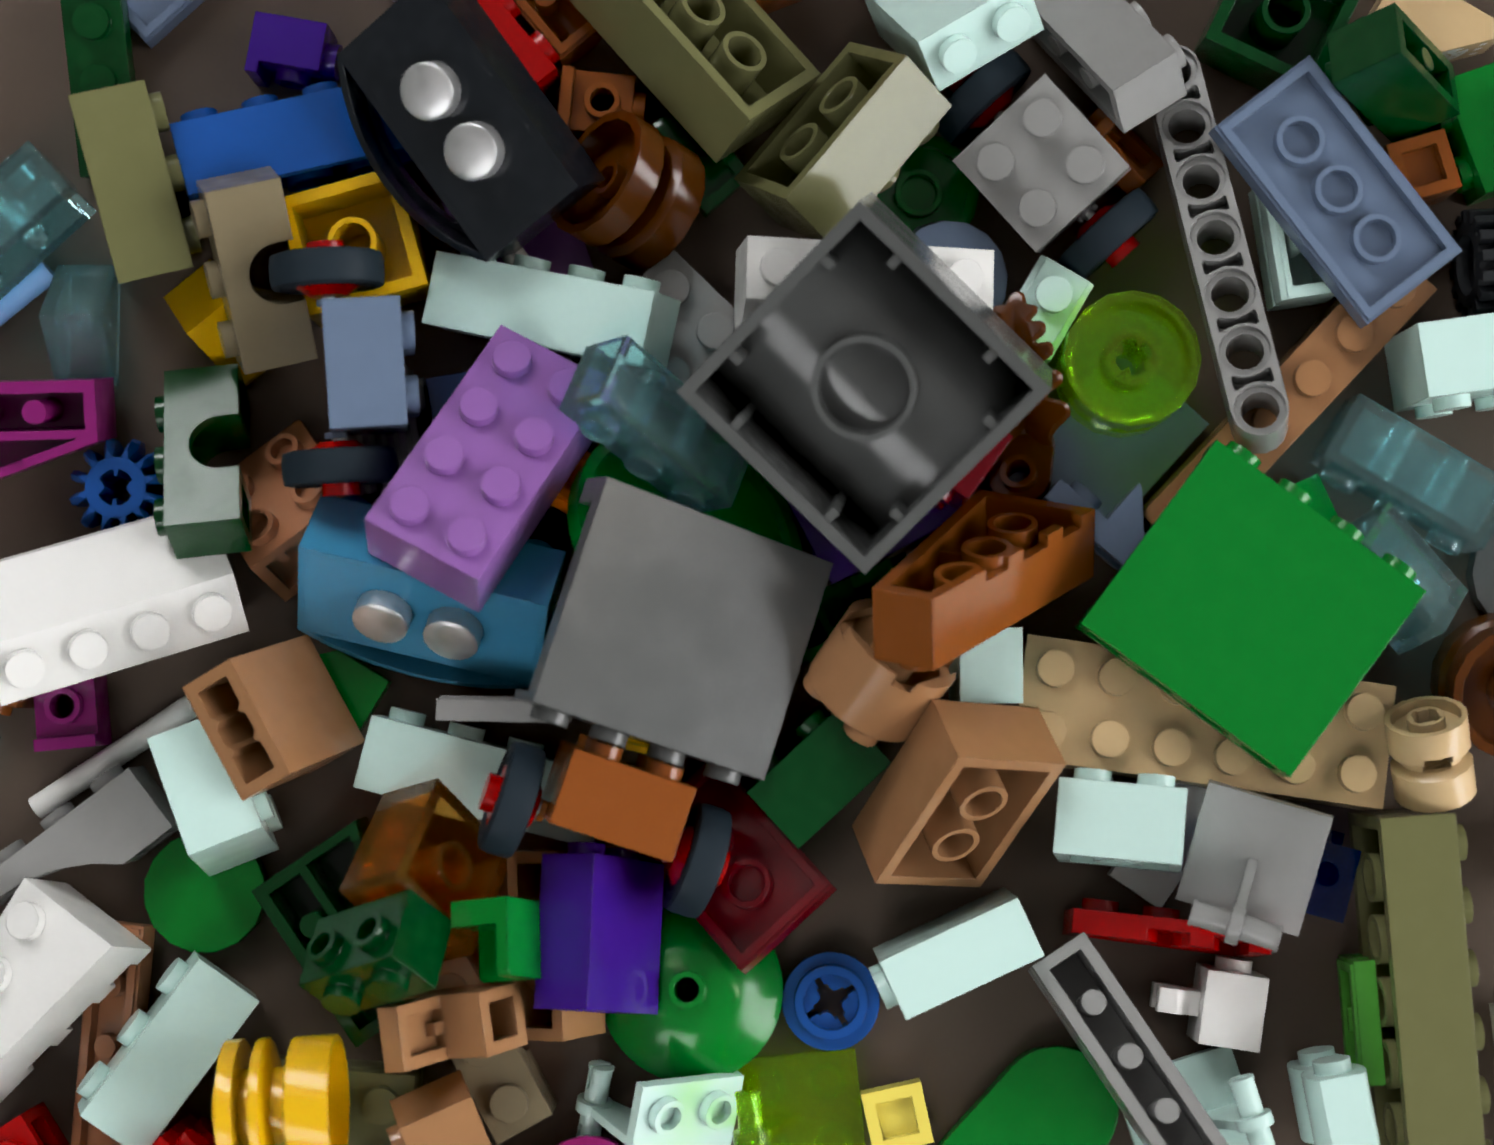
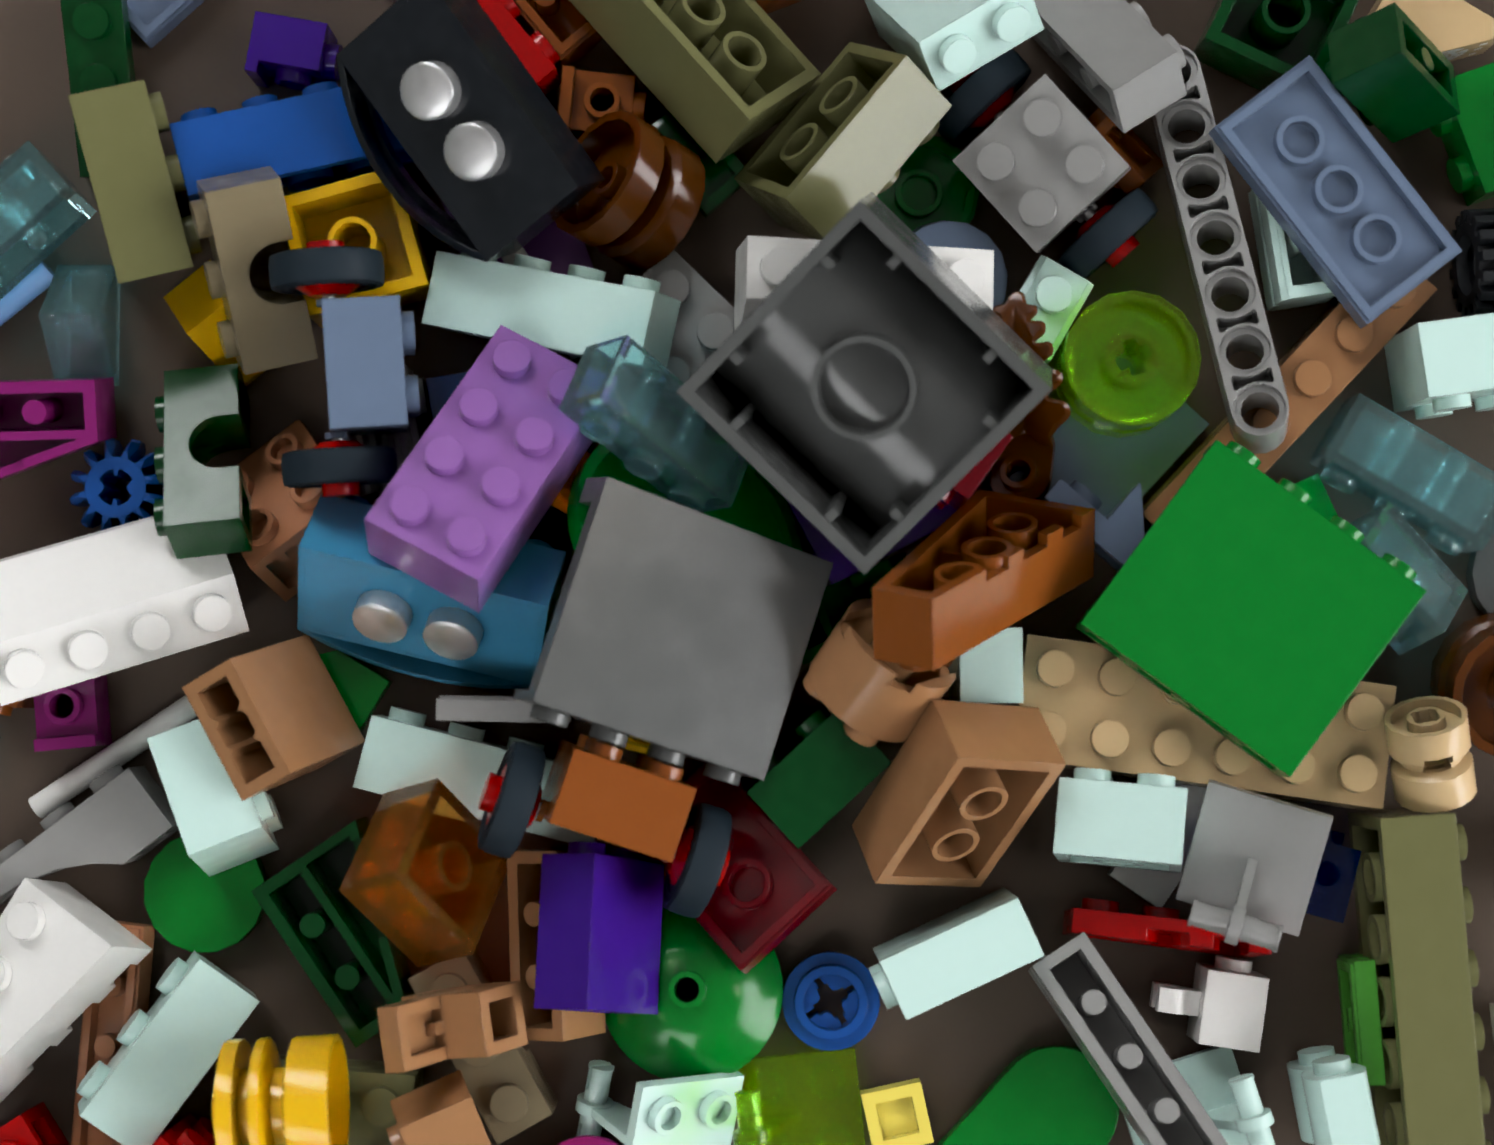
dark green brick [298,889,451,1017] -> none
green panel [451,896,541,983] -> none
dark orange panel [1383,128,1462,206] -> none

